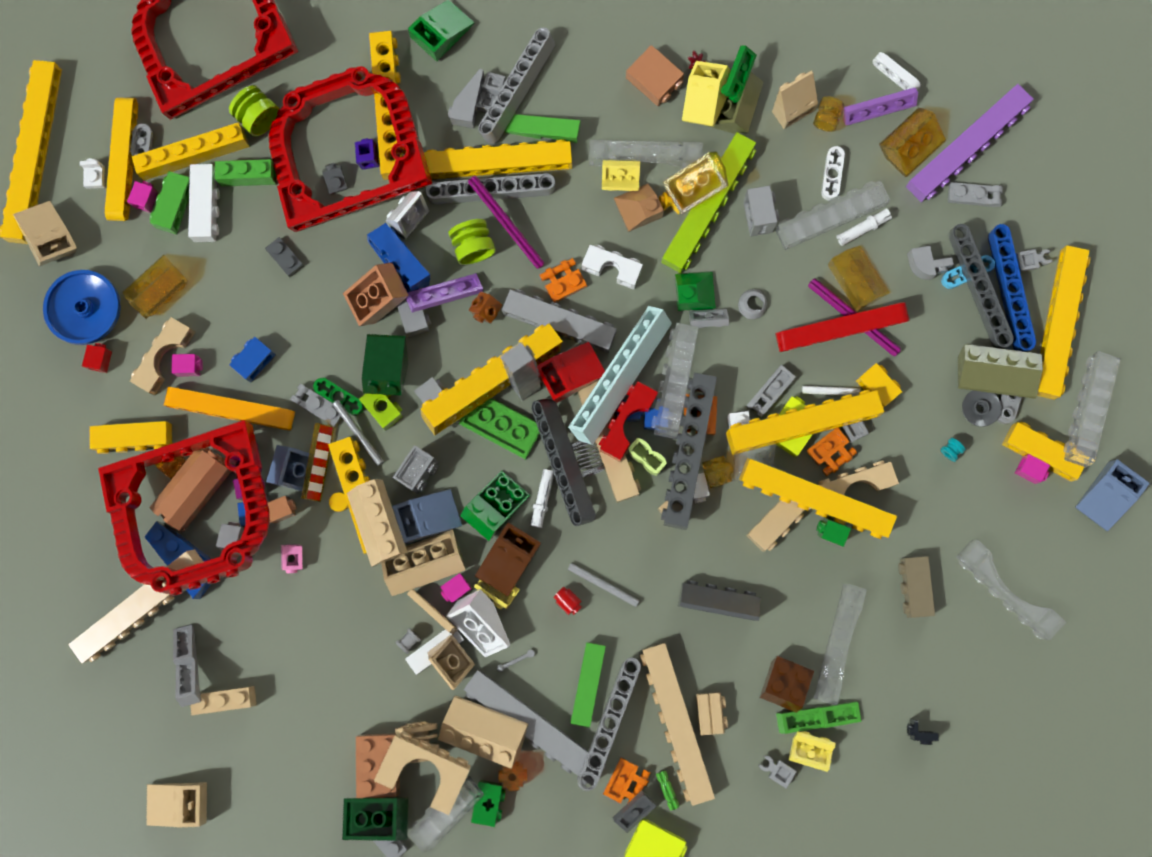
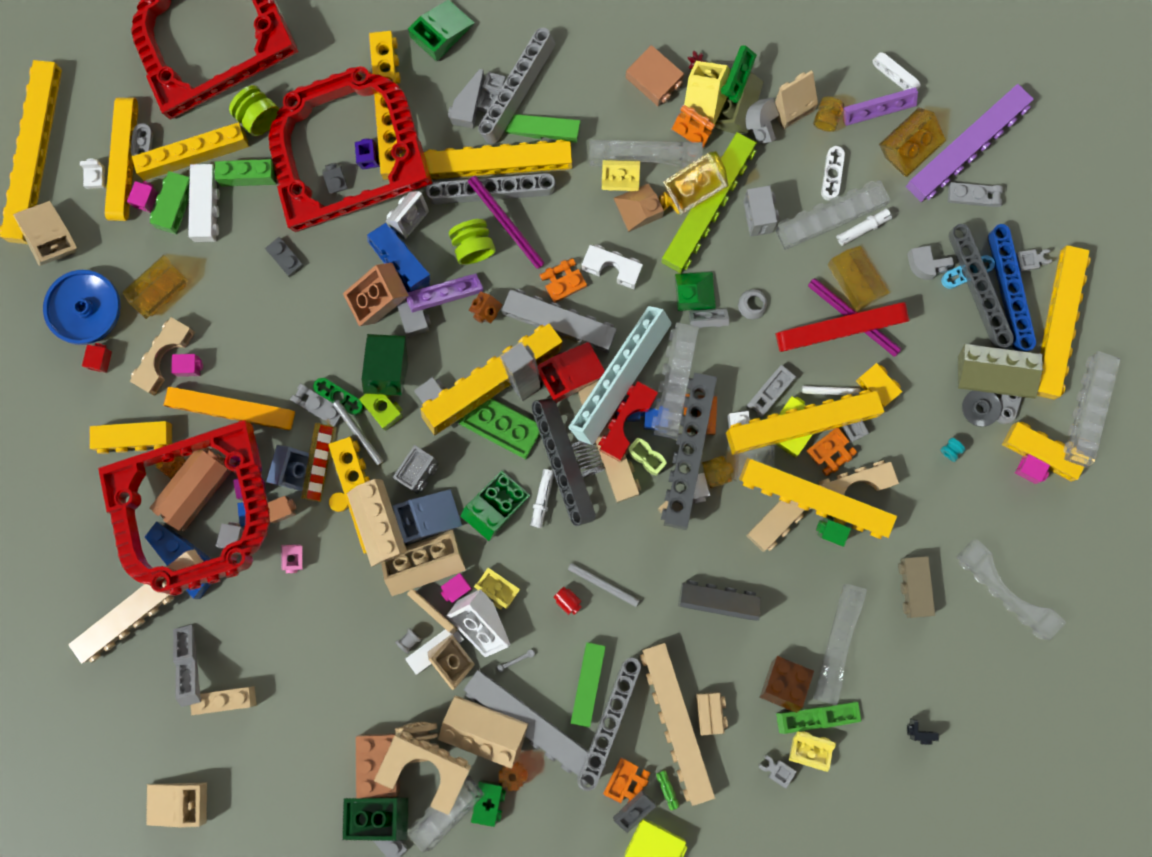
blue brick [229,337,276,383] -> none
reddish brown slope [475,523,541,597] -> none
sand blue slope [1075,459,1150,531] -> none
none -> orange plate [672,104,715,149]
none -> light grey brick [746,98,779,144]

